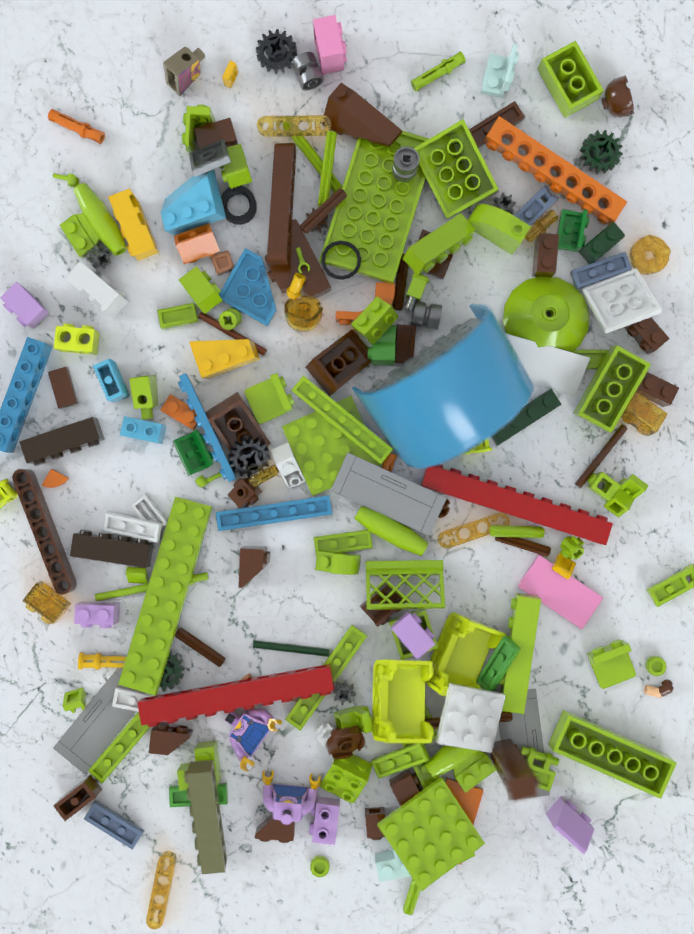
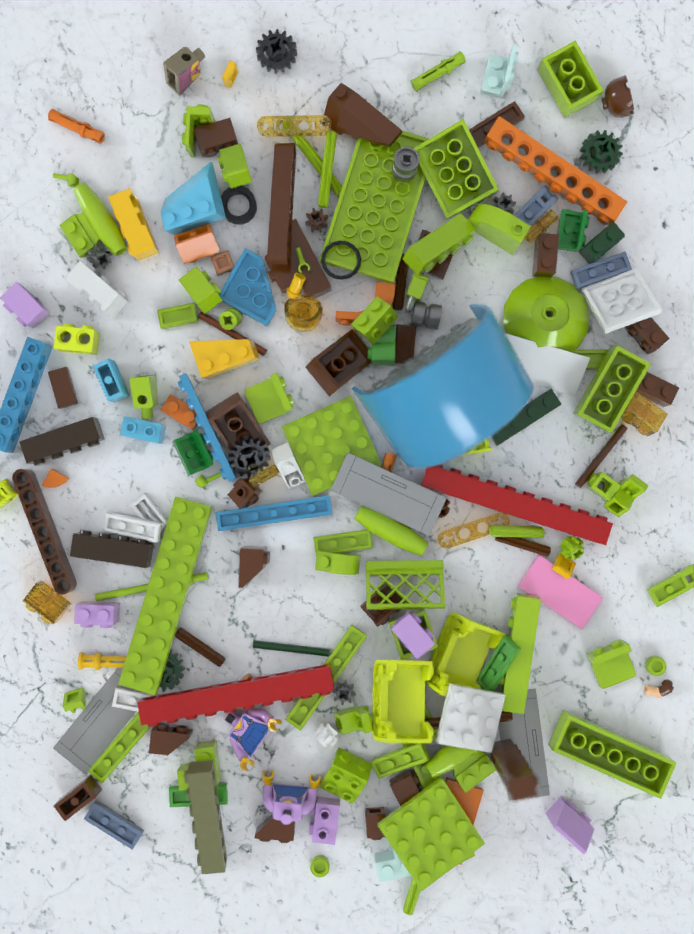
lime tile [126,566,149,584] -> none
clear yellow beam [146,851,177,929] -> none
dark grey plate [189,139,231,177] -> none
flat silver wheel [291,52,324,91] -> none
lime plate [291,375,393,464] -> none
reddish brown axle [300,188,347,234] -> none
bright pink brick [313,15,347,75] -> none
reddish brown plate [326,726,365,759] -> none
lime plate [520,746,559,792] -> none
clear yellow plate [630,235,671,275] -> none

